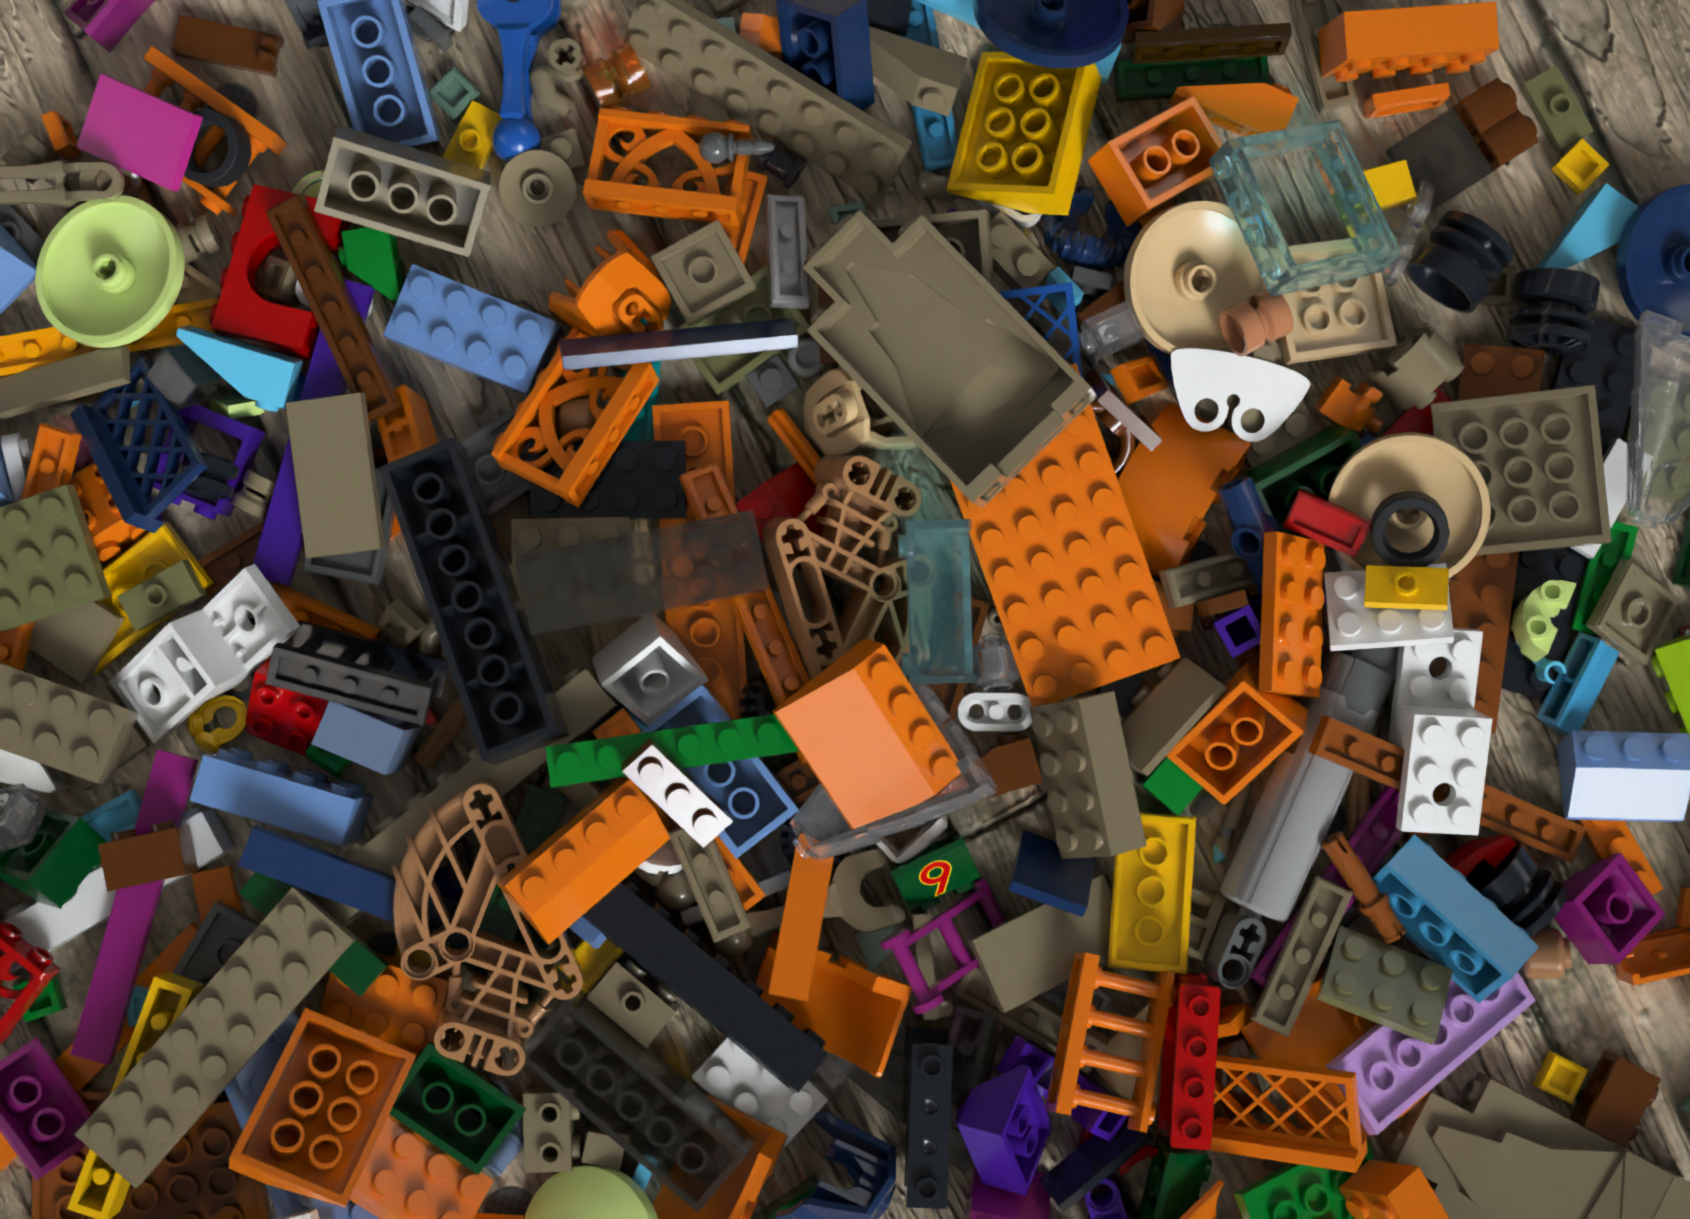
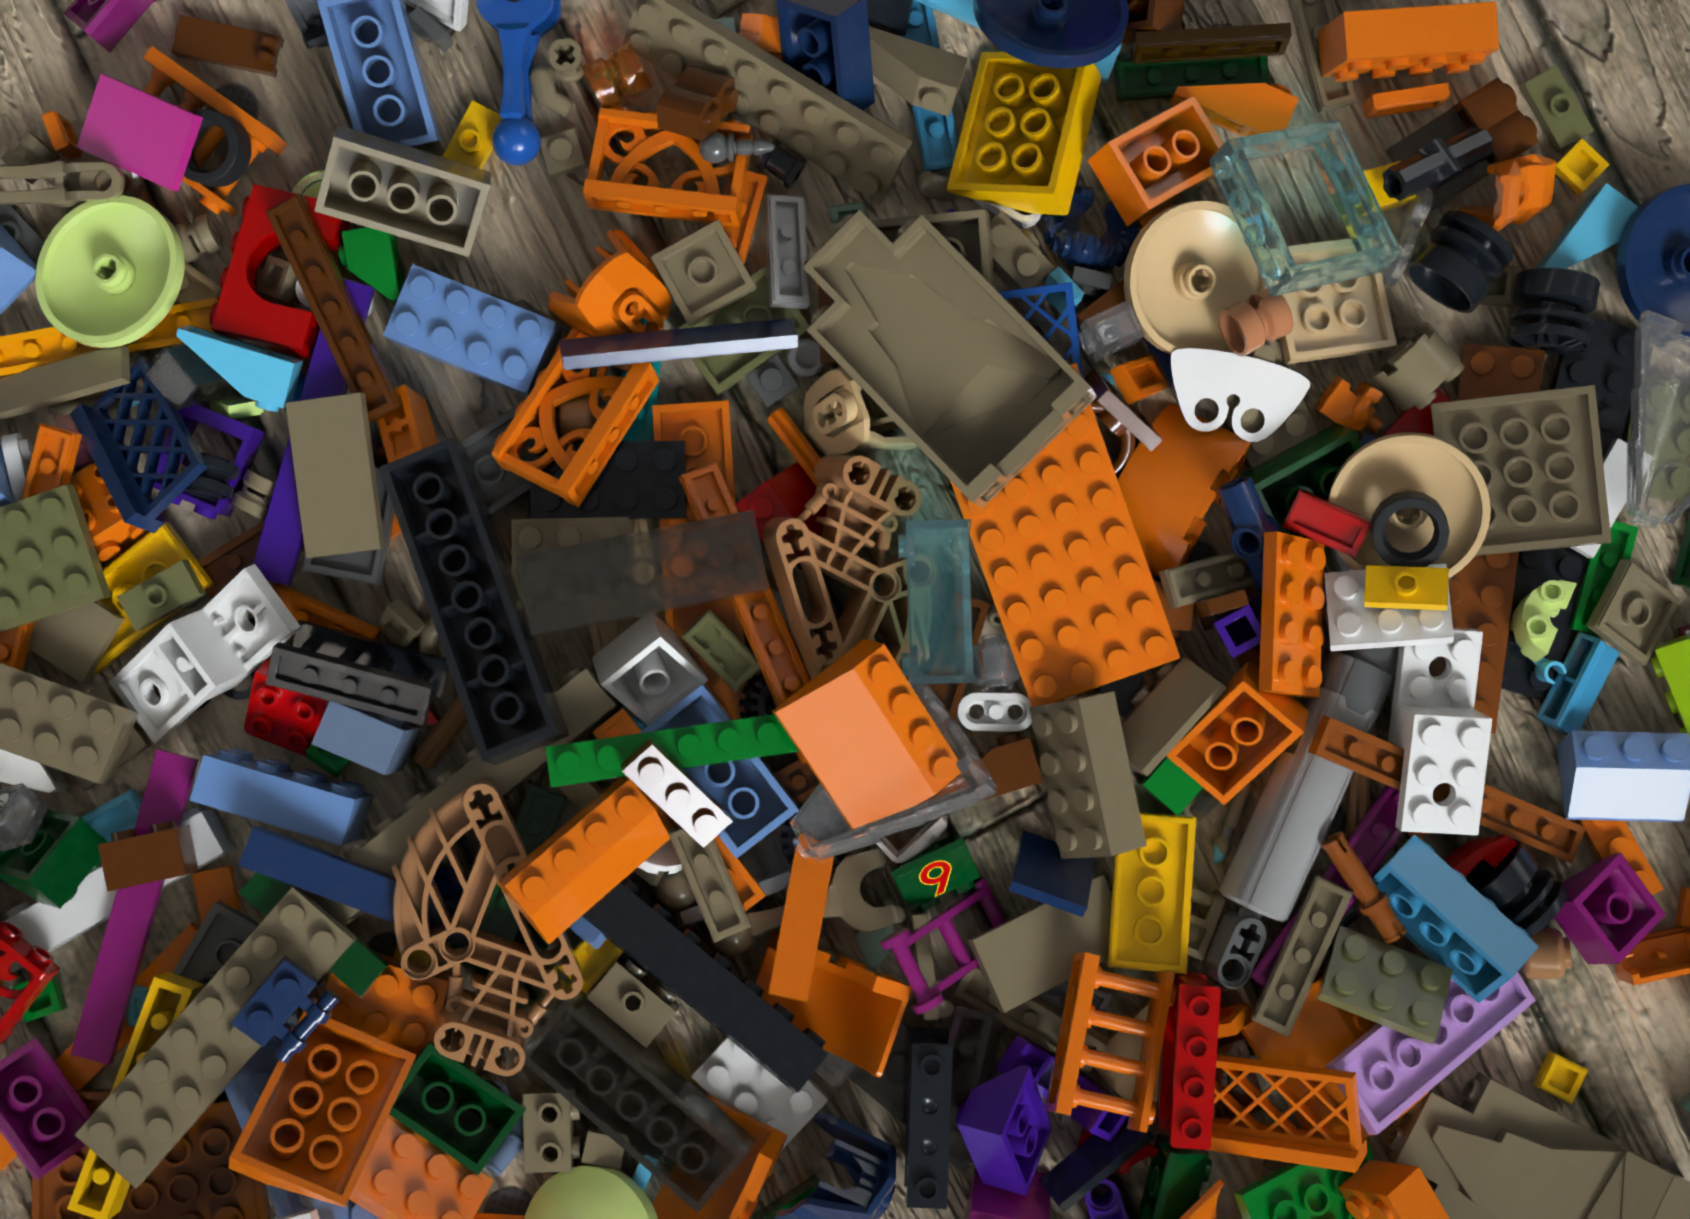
yellow piece [186,695,247,754] -> none
sand green tile [429,66,482,123] -> none
dark tan dish [499,149,576,227] -> none
reddish brown brick [1570,1050,1661,1148] -> none
none -> dark blue plate [230,955,340,1063]
none -> reddish brown brick [657,66,738,140]
none -> olive plate [681,609,760,692]
none -> black piece [1382,126,1493,202]
none -> orange piece [1458,154,1557,232]

